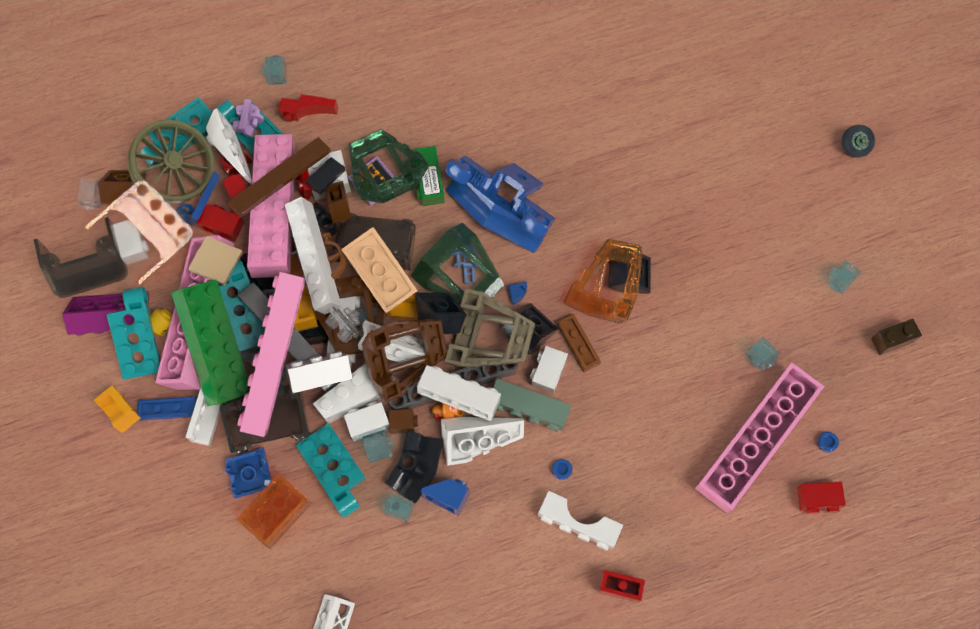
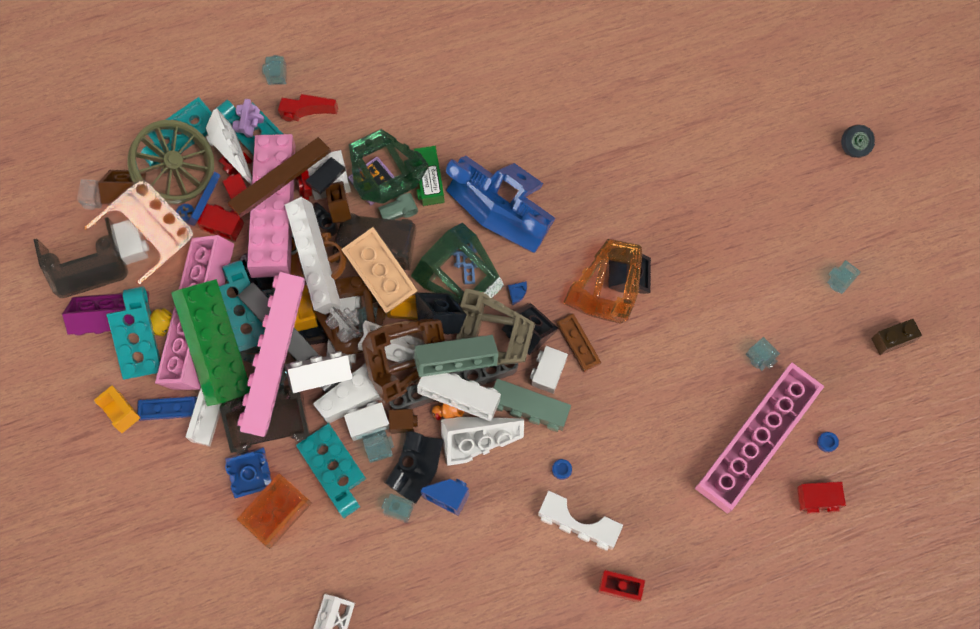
tan tile [188,236,242,286] -> none
none -> sand green piece [378,193,418,223]
none -> sand green brick [414,335,498,377]

